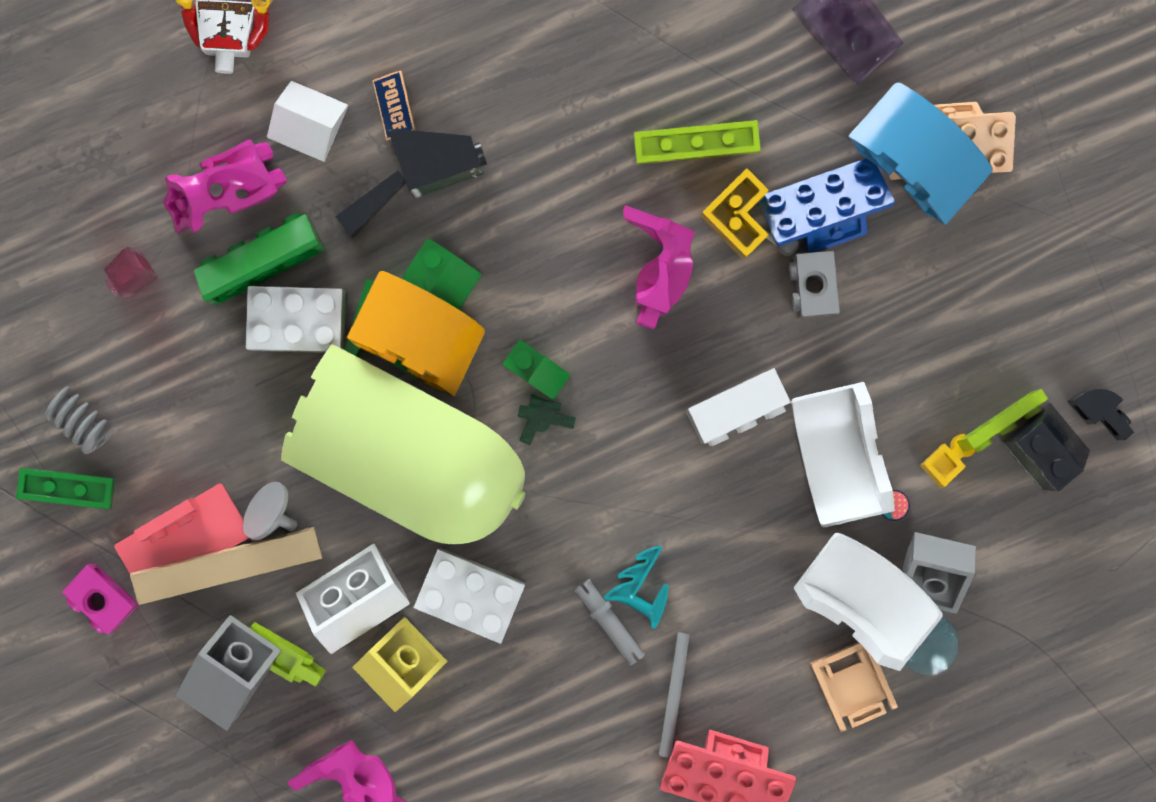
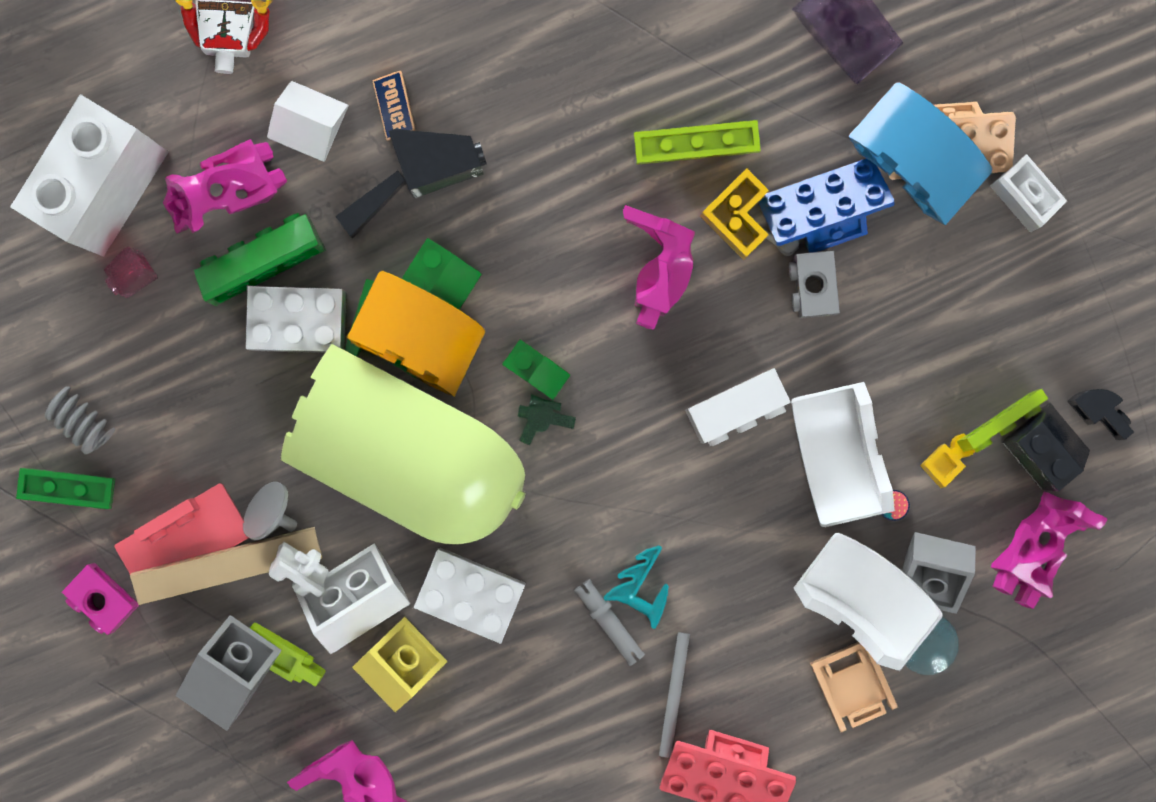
none -> white brick [10,94,168,257]
none -> white hips [269,542,328,597]
none -> white slope [990,154,1067,232]
none -> dark pink hips [991,492,1107,609]

